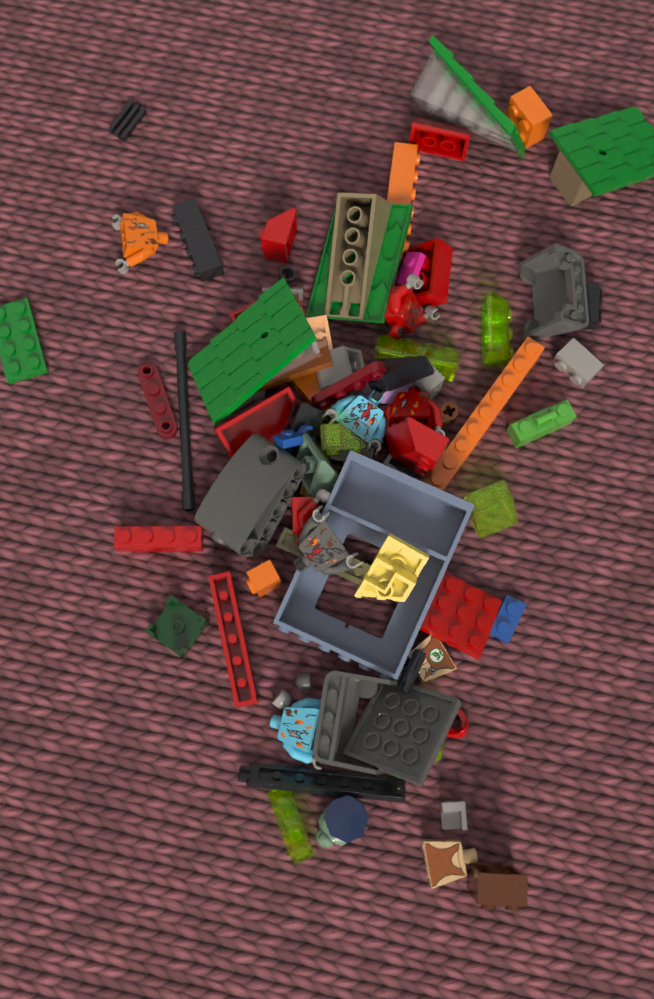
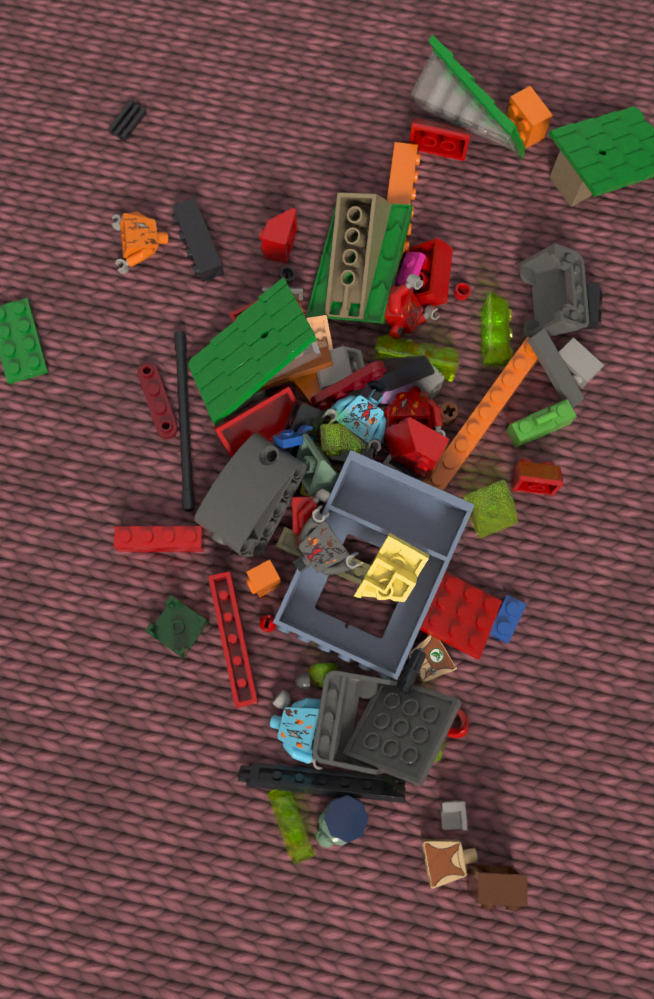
none -> red hinge [259,615,277,633]
none -> clear neon green cone [308,663,338,687]
none -> red hinge [454,283,471,301]
none -> red slope [512,459,564,496]
none -> dark grey tile [527,328,584,408]

